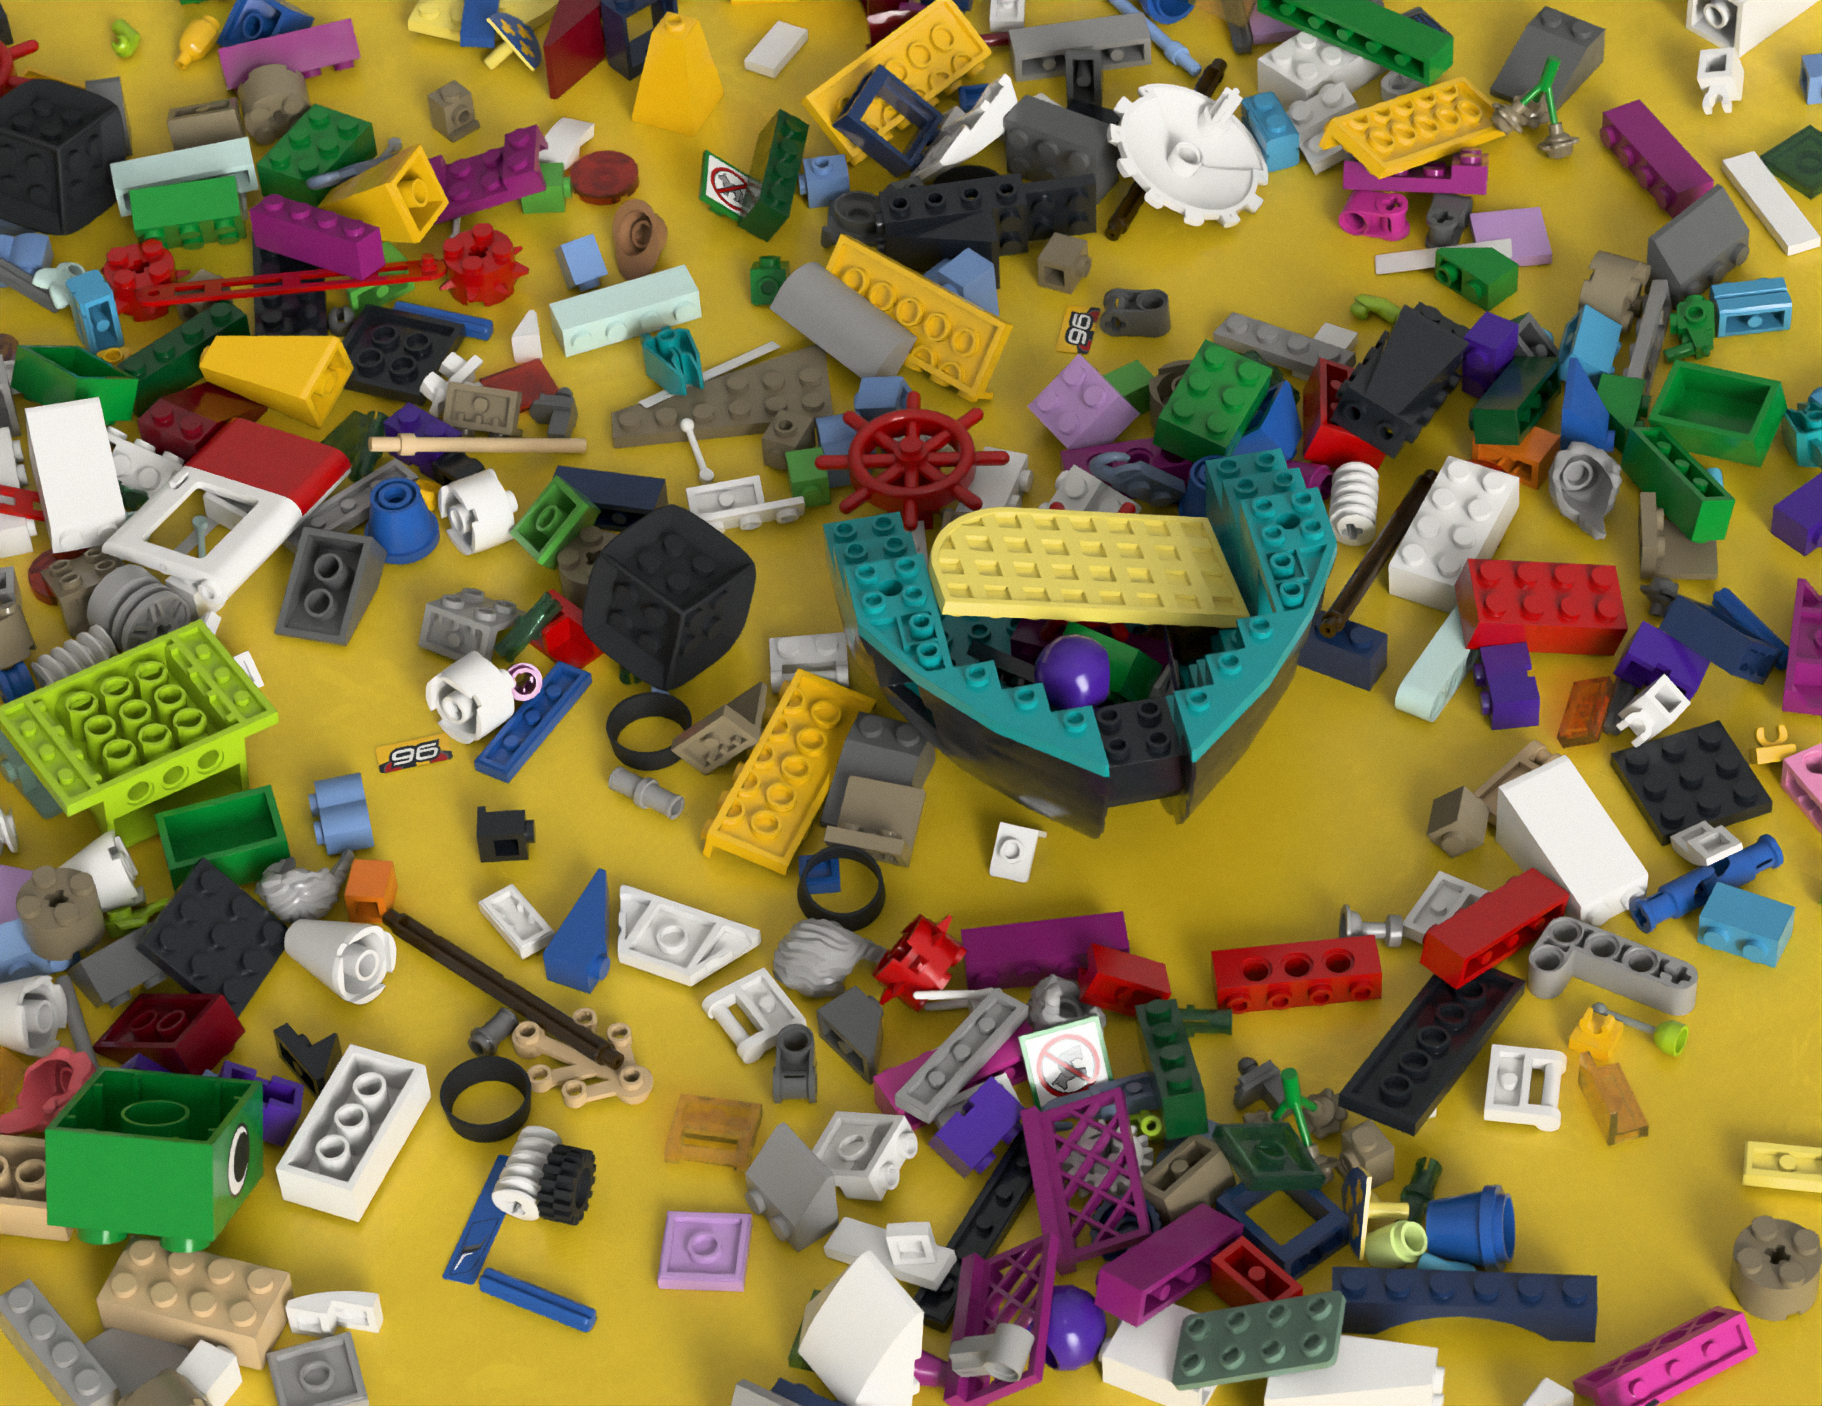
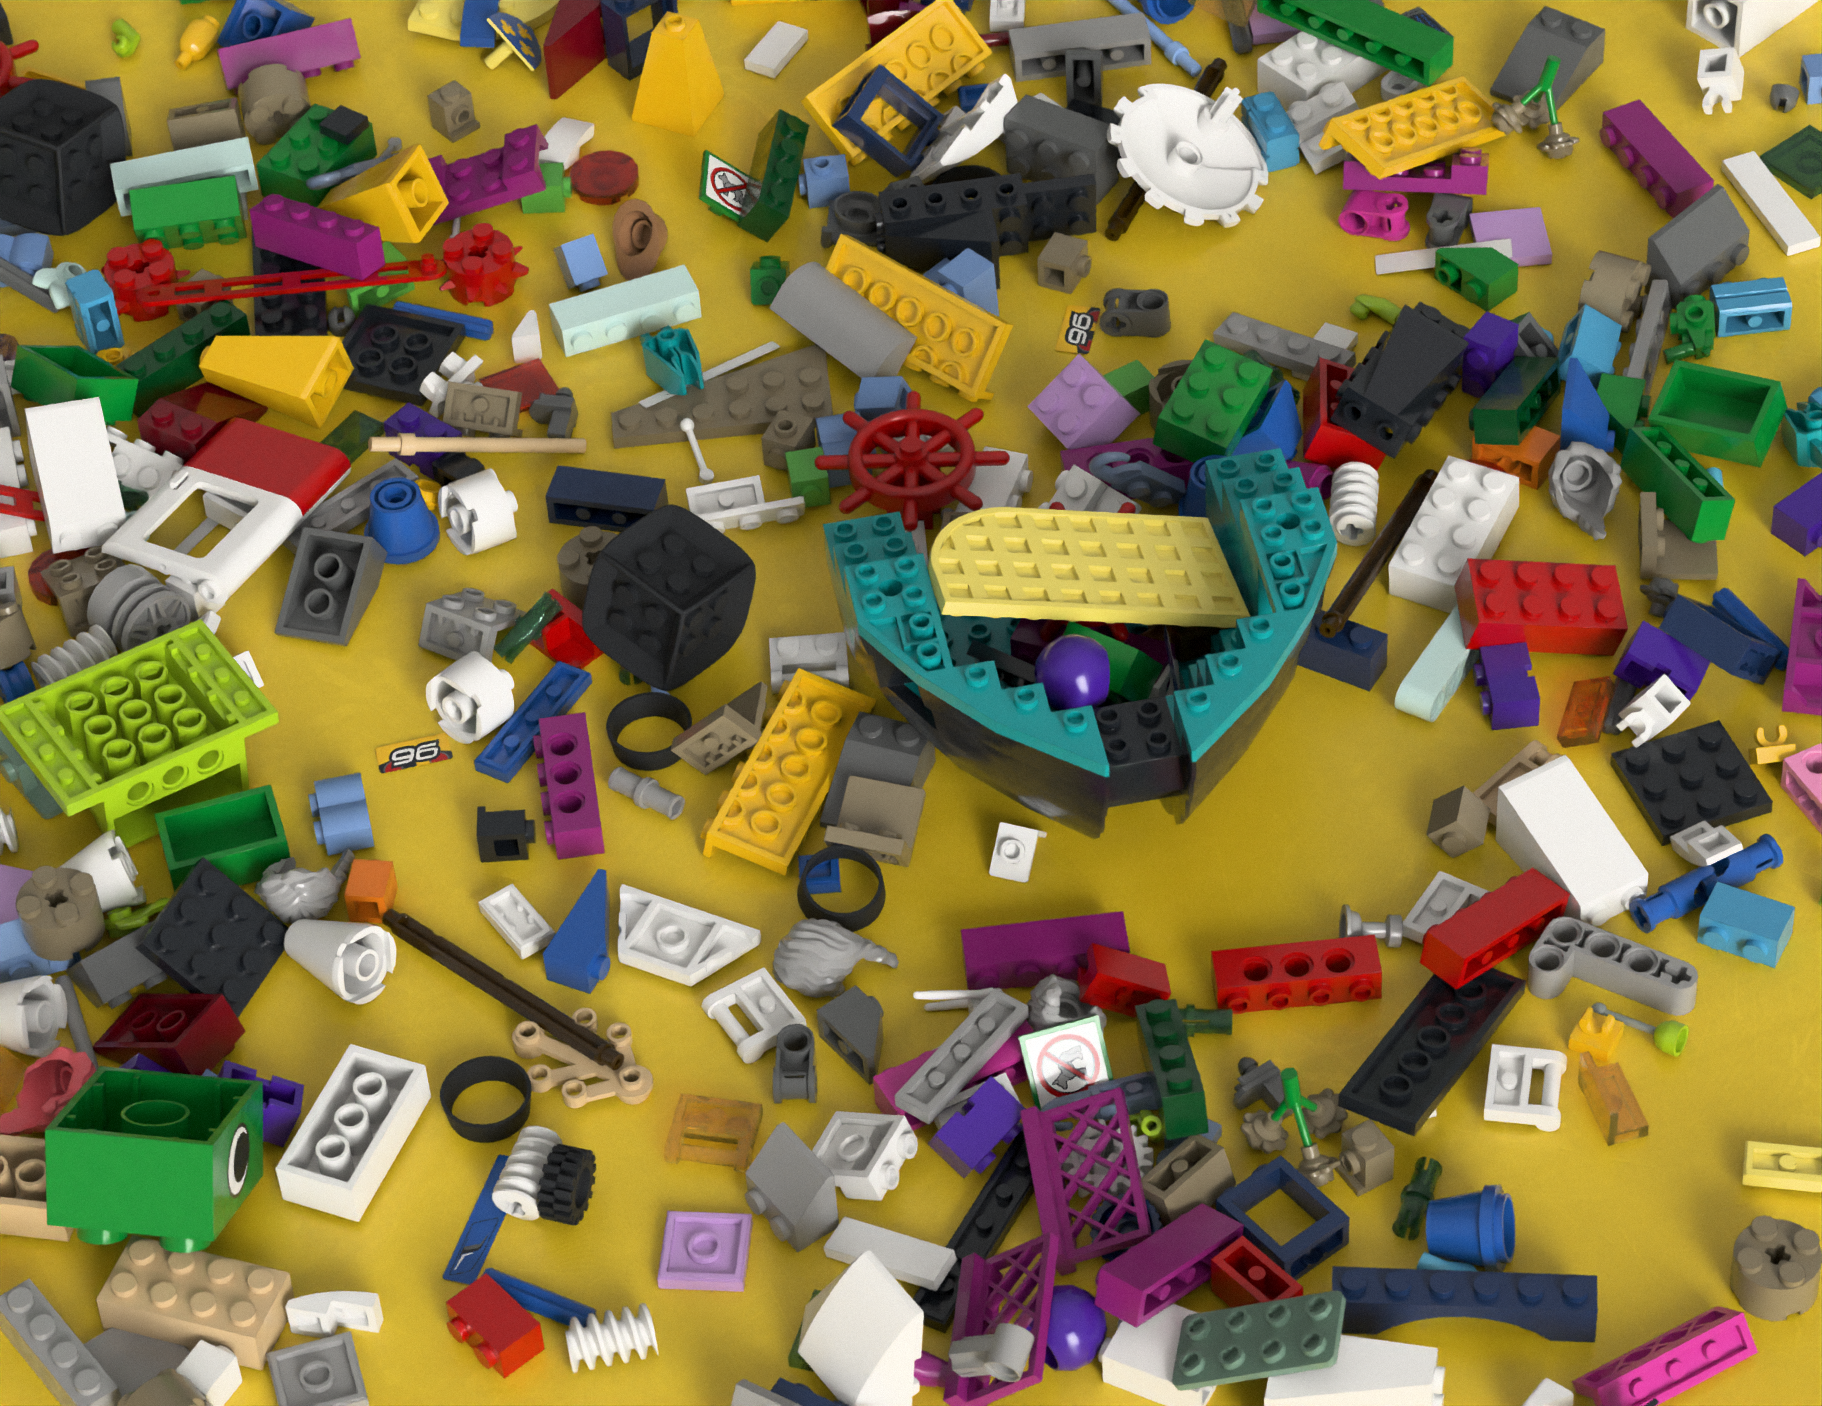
light aqua hinge [192,515,208,558] -> none
black slope [273,1023,342,1100] -> none
clear green pin [348,411,389,483] -> none
flat silver pin [468,1007,519,1057] -> none
cone [506,663,542,701] -> none
bright green slope [510,475,602,570] -> none
red brick [872,914,967,1013] -> none
white plate [885,1222,938,1265] -> none
clear green tile [1212,1122,1326,1192] -> none
shield [1341,1167,1409,1260] -> none
yellowish green brick [1364,1220,1428,1268] -> none
none -> black tile [319,105,369,145]
none -> red brick [446,1273,545,1379]
none -> magenta brick [533,712,605,860]
none -> white piece [565,1303,659,1373]
none -> dark grey hinge [1769,84,1800,113]

